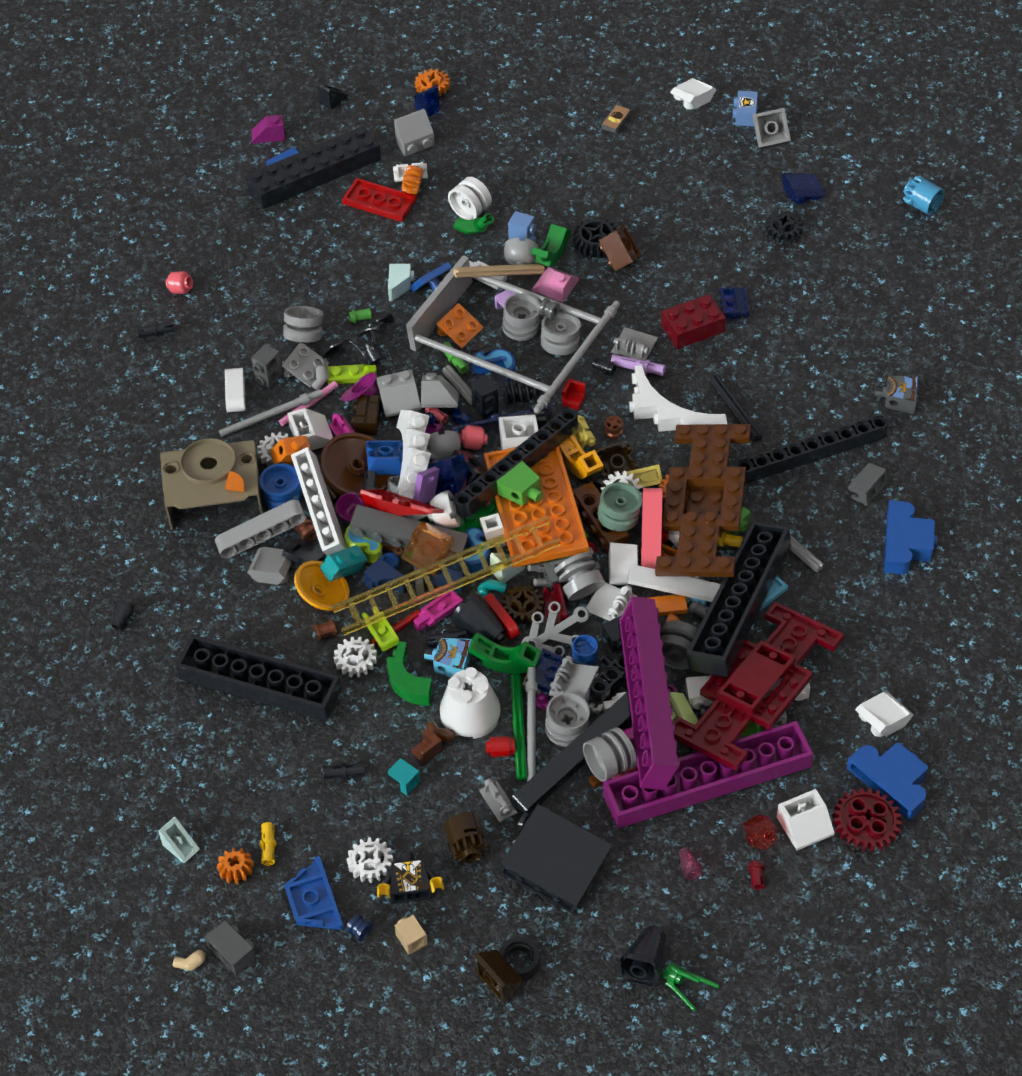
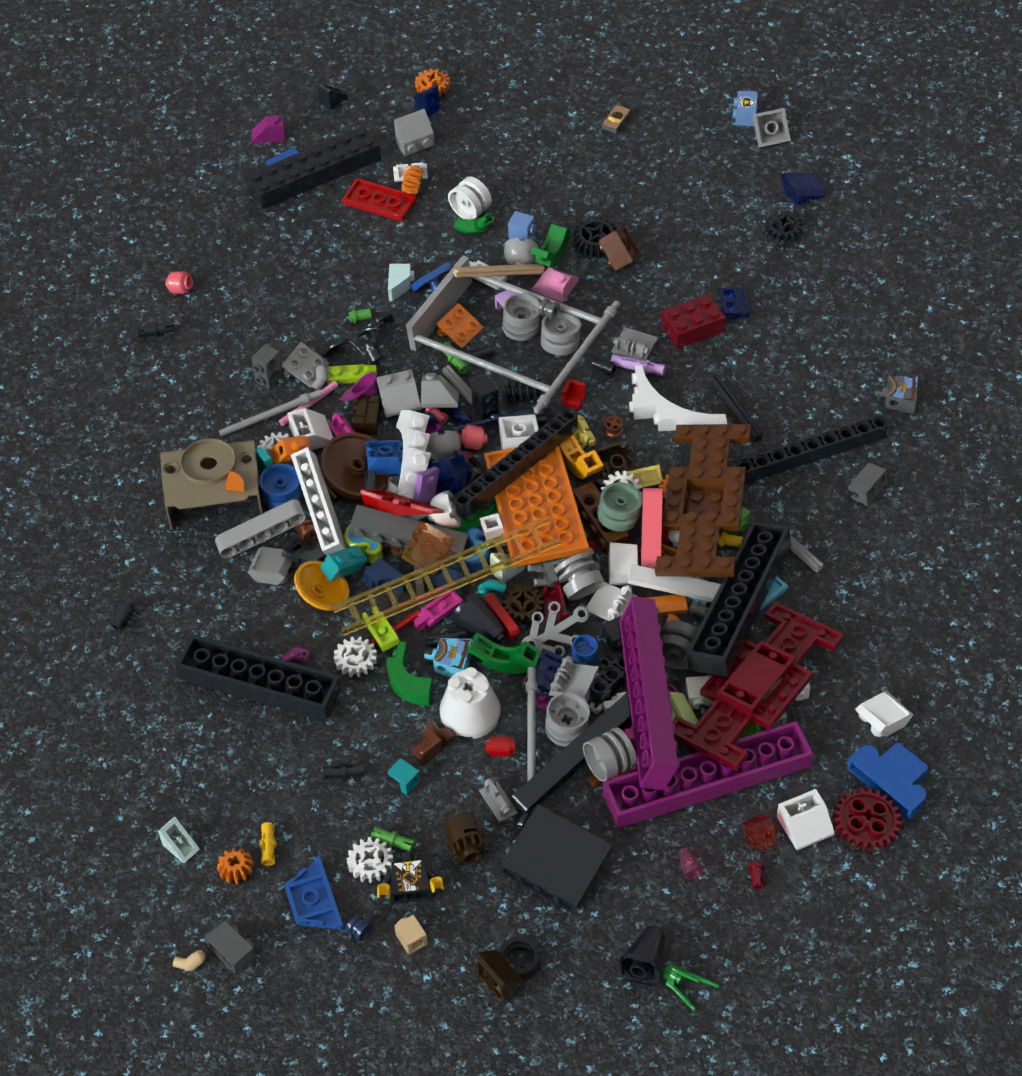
white beam [225,368,246,413] -> none
light grey wheel [283,306,323,343] -> none
copper bush [313,619,337,641] -> none
magenta hair [335,493,366,523] -> none
blue tile [381,553,399,569] -> none
blue animal [472,349,516,382] -> none
bright green torso [496,461,544,505] -> none
green axle [510,674,527,781] -> none
white slope [670,78,716,109] -> none
blue brick [883,500,938,574] -> none
dark azure gear [903,176,945,215] -> none
none -> teal tile [256,447,272,475]
none -> magenta arm [279,647,309,662]
none -> bright green pin [371,826,415,852]

